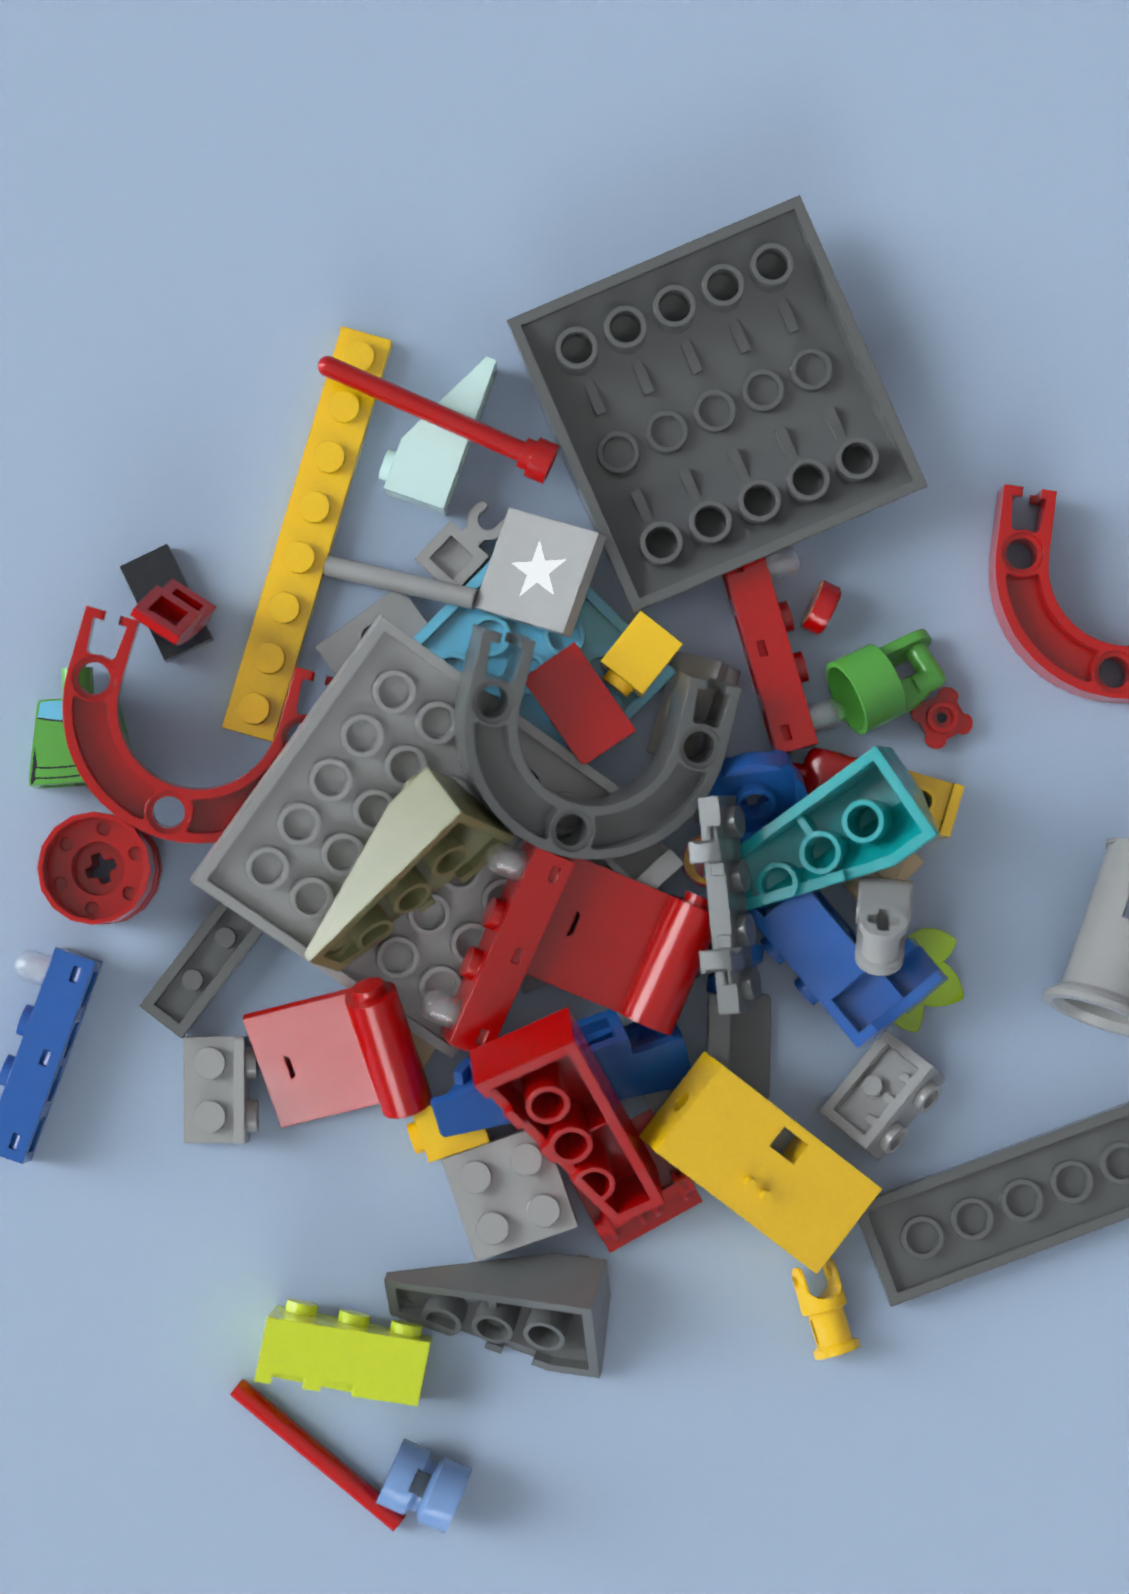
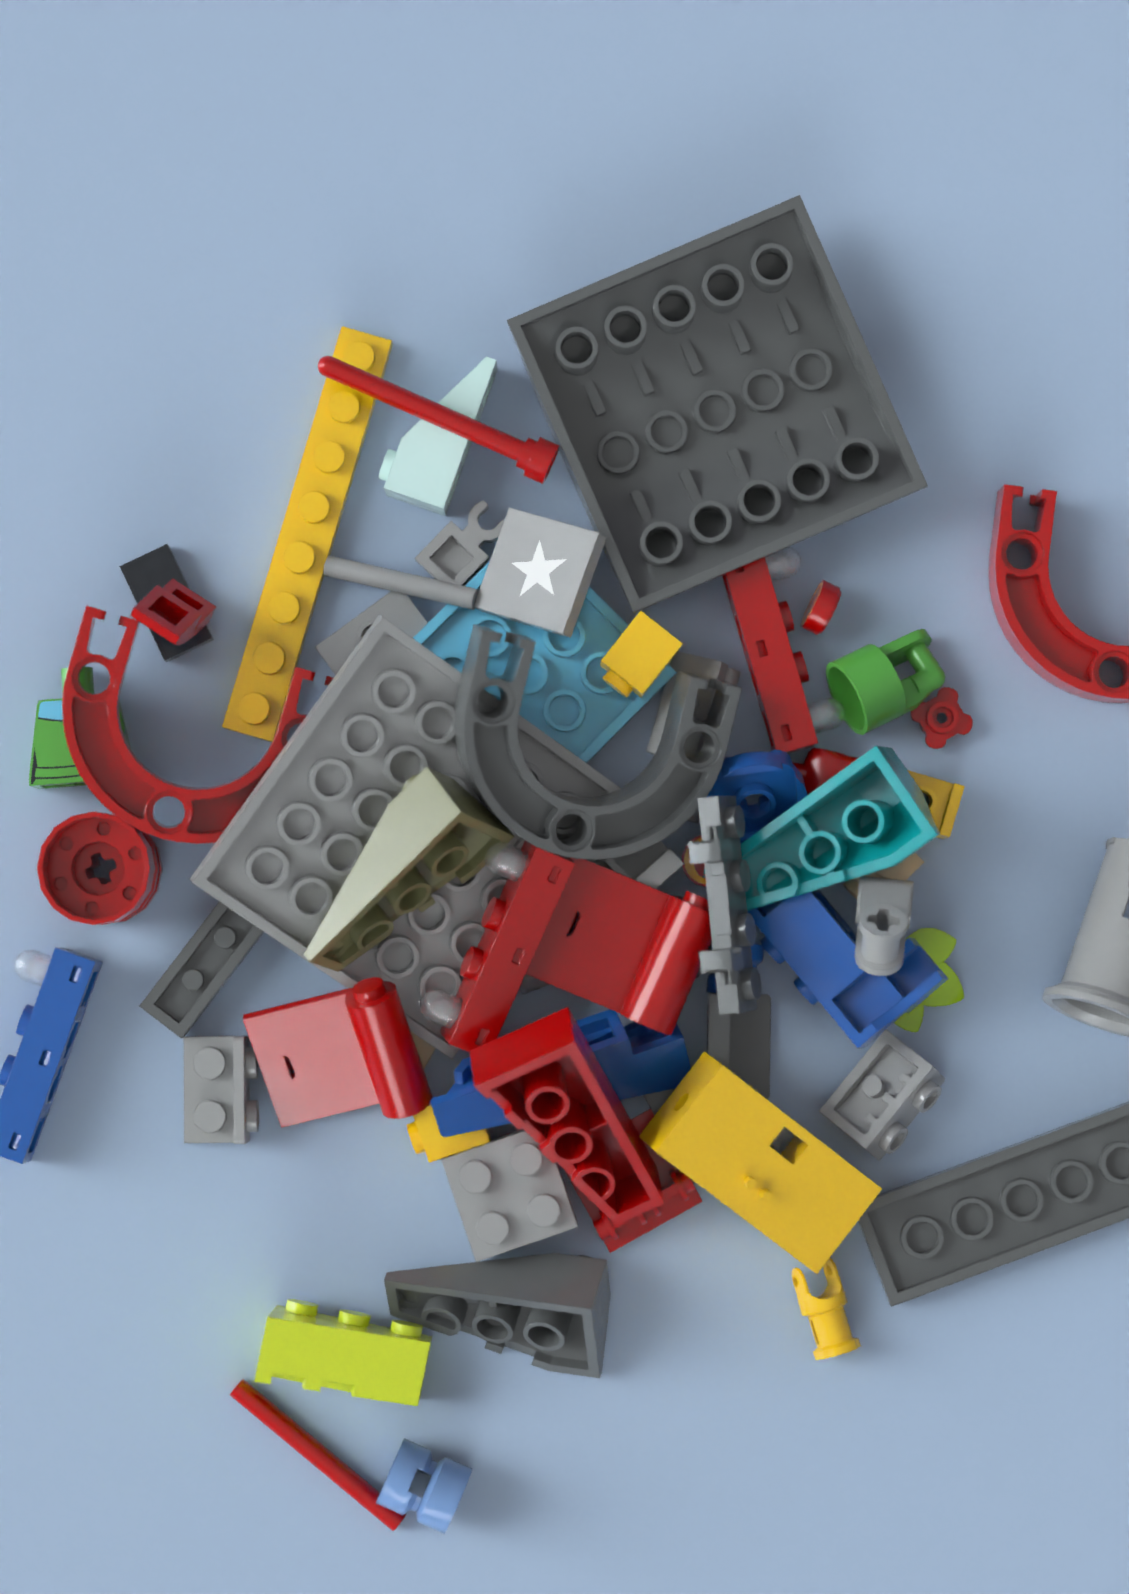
red panel [526,642,636,765] -> none

